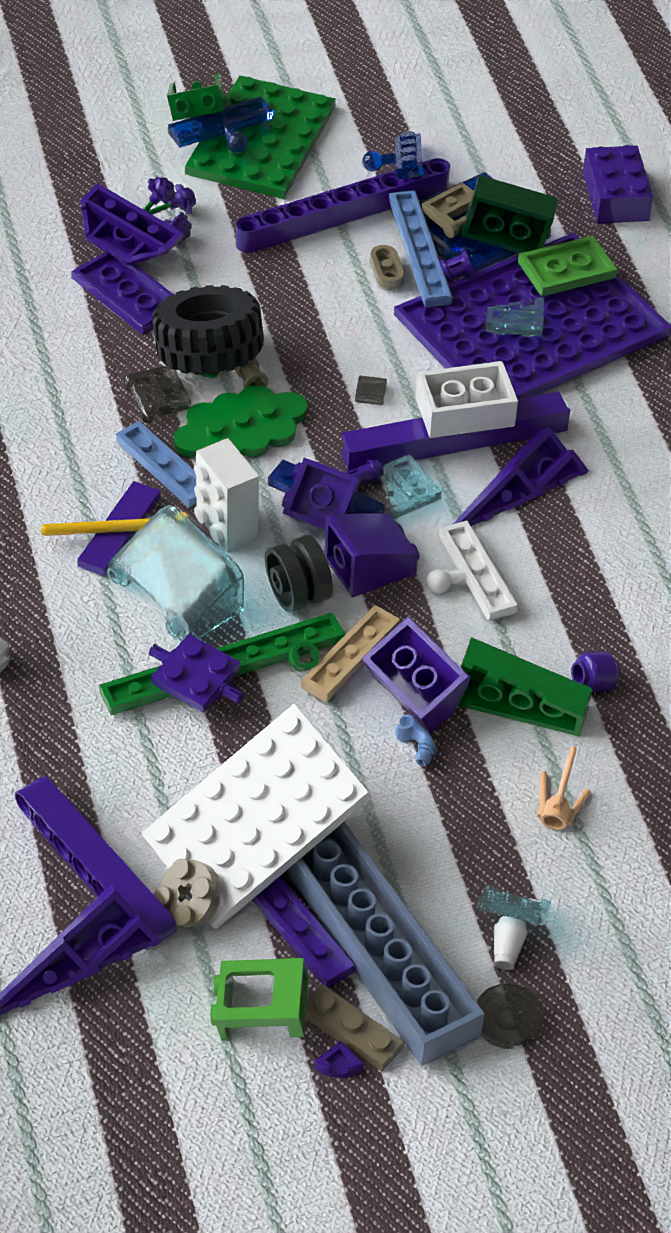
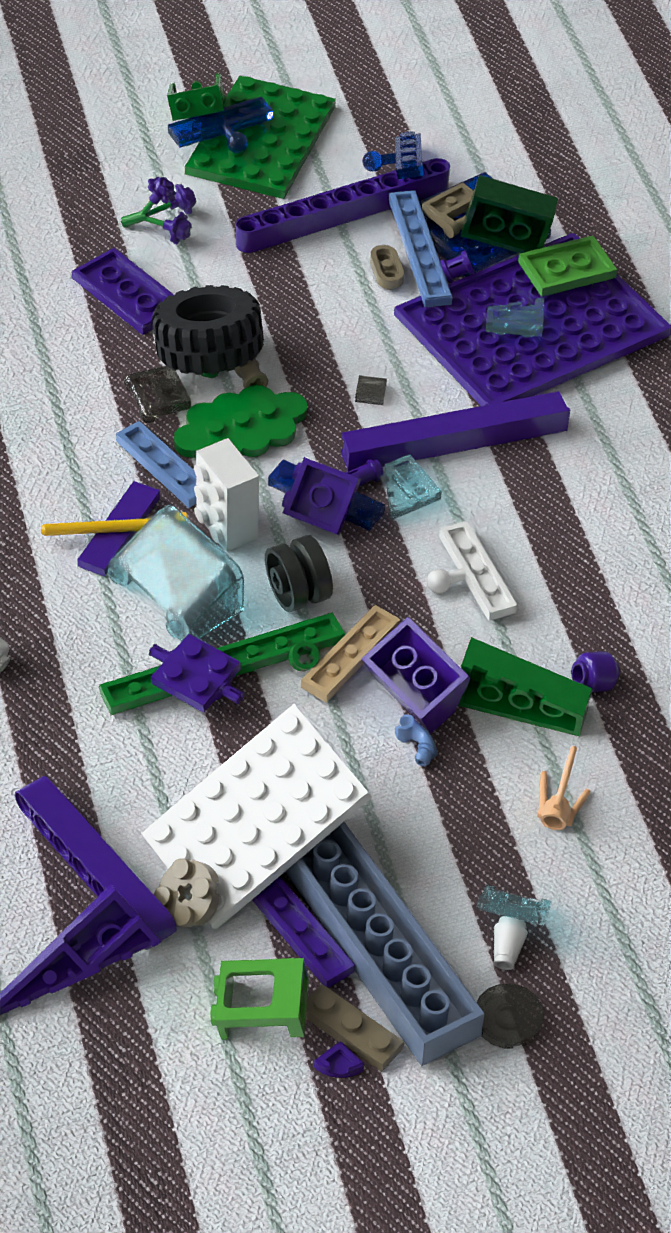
dark purple wedge [80,183,184,266] -> none
dark purple slope [324,514,420,598] -> none
white brick [415,361,518,438] -> none
dark purple wedge [453,428,589,526] -> none
dark purple brick [583,145,653,224] -> none

